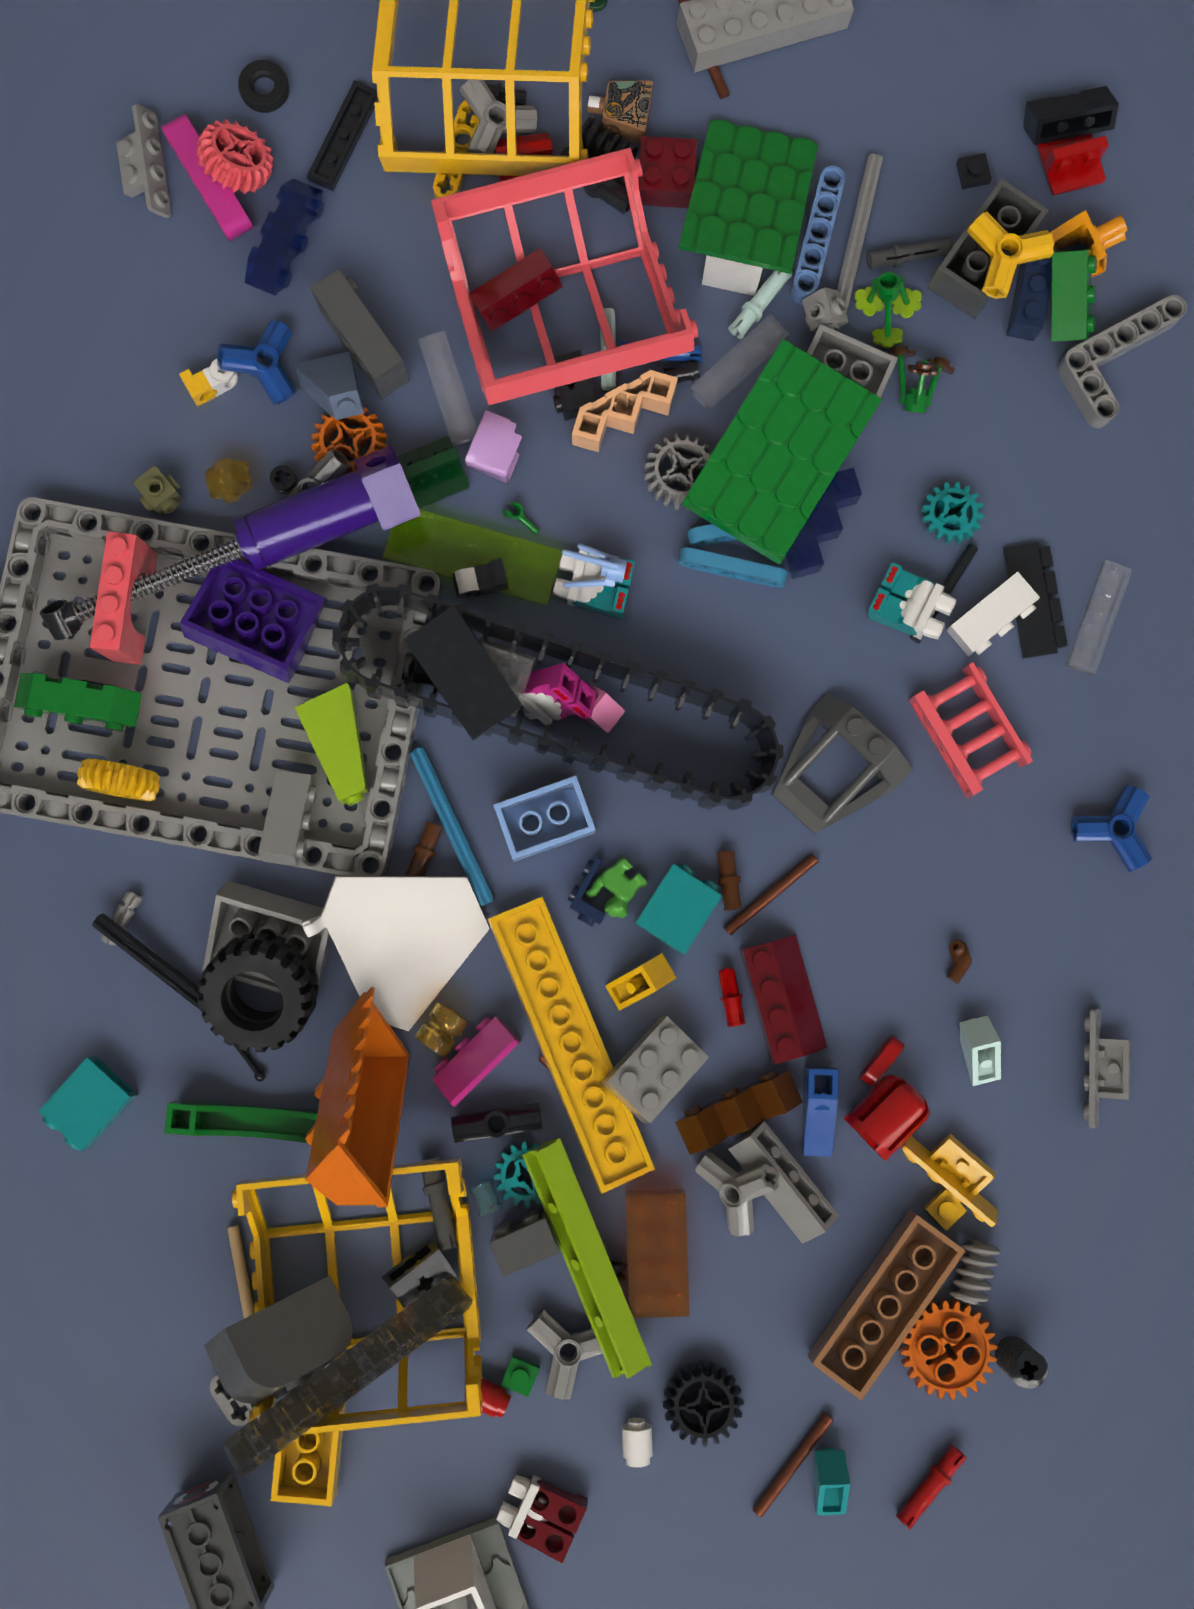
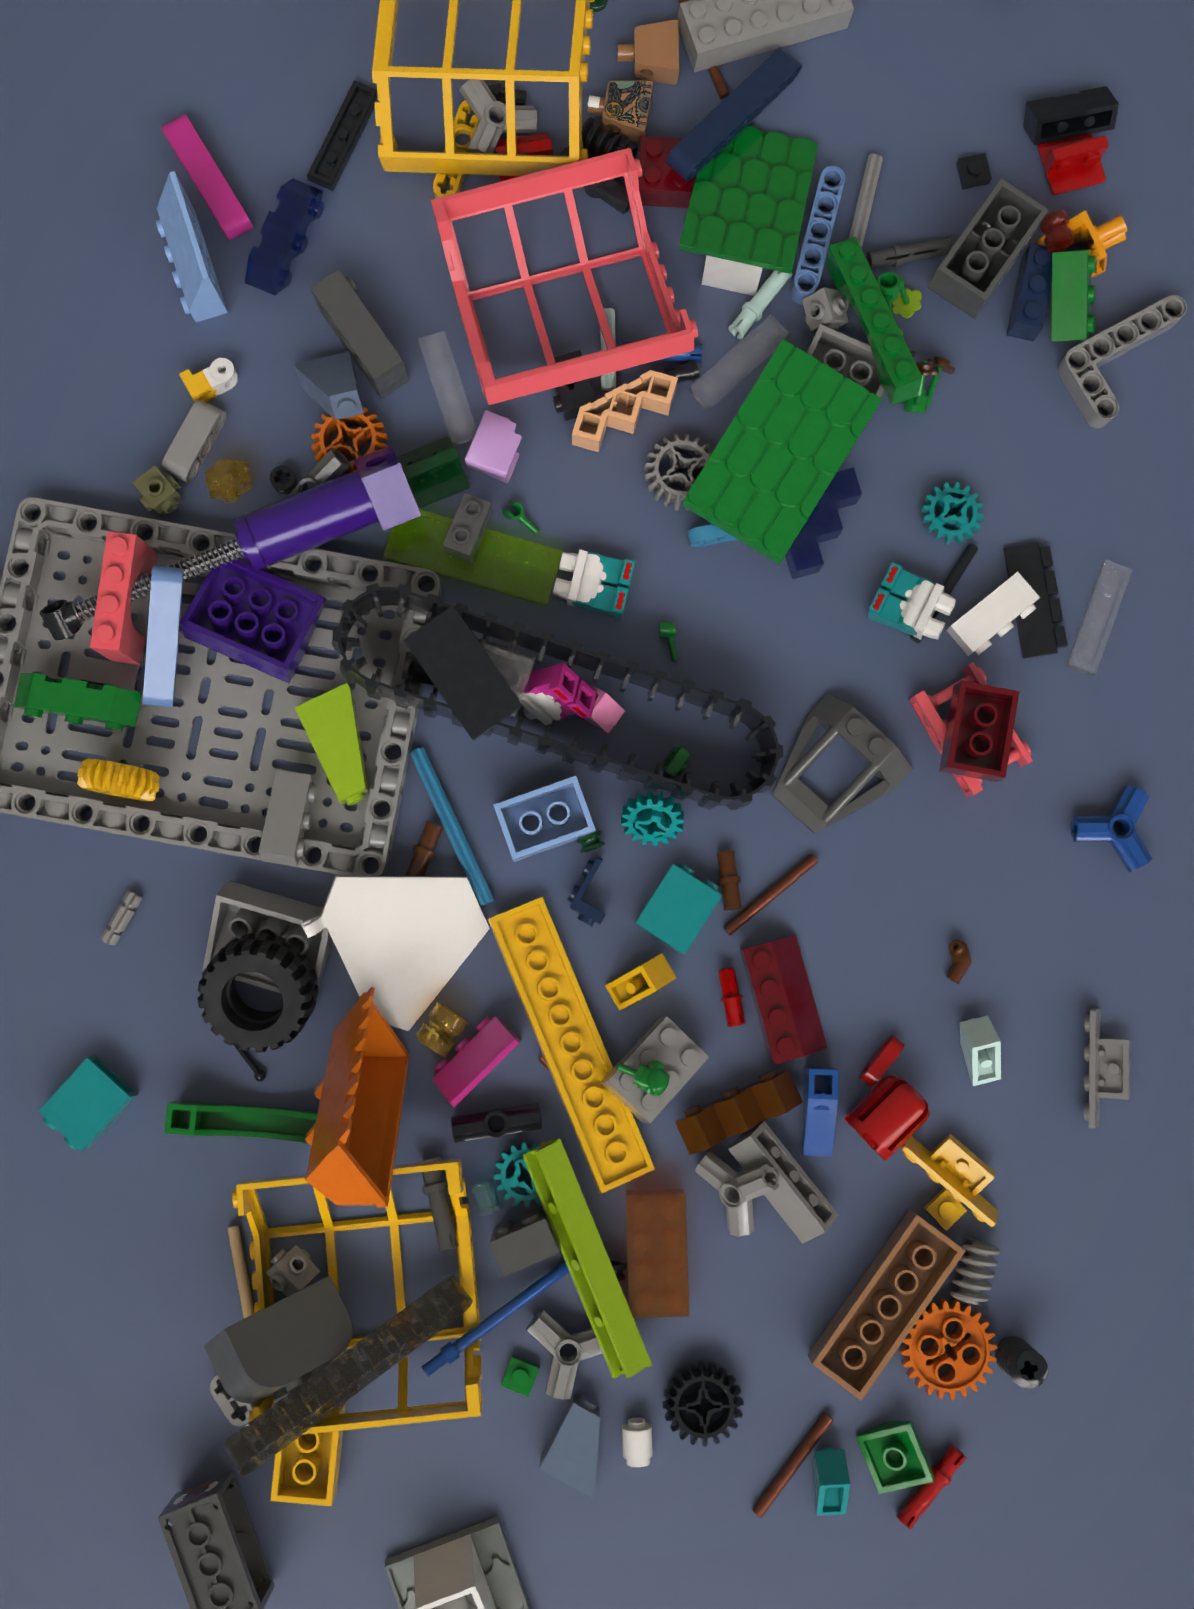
black axle [92,913,205,1012] -> none
light grey bracket [116,104,172,218] -> none
coral gear [196,119,274,194] -> none
blue piece [217,320,296,405] -> none
black tyre [238,60,289,113] -> none
black brick [382,1239,457,1314] -> none
black leg [452,558,509,598] -> none
red brick [464,1377,511,1418] -> none
dark red brick [469,248,563,332] -> none
dark red hips [496,1475,588,1563] -> none
light blue plant [562,543,627,588] -> none
bright green animal [585,857,647,918] -> none
dark azure beam [677,547,788,588] -> none
yellow piece [967,211,1054,299] -> none
none -> beam [143,565,184,708]
none -> light blue slope [156,171,228,323]
none -> light grey beam [161,399,227,484]
none -> light grey brick [266,1245,320,1297]
none -> blue bar [421,1260,569,1377]
none -> dark grey brick [443,492,493,564]
none -> sand blue slope [539,1395,600,1498]
none -> dark green bush [577,831,605,853]
none -> medium nougat torso [617,20,679,85]
none -> green piece [617,1060,670,1096]
none -> teal gear [621,790,684,846]
none -> green hand [659,622,679,661]
none -> green plate [662,747,690,777]
none -> dark blue beam [665,47,802,182]
none -> green arch [826,237,923,405]
none -> green slope [856,1421,935,1494]
none -> dark red brick [939,680,1020,782]
none -> clear red wheel [1040,210,1074,252]

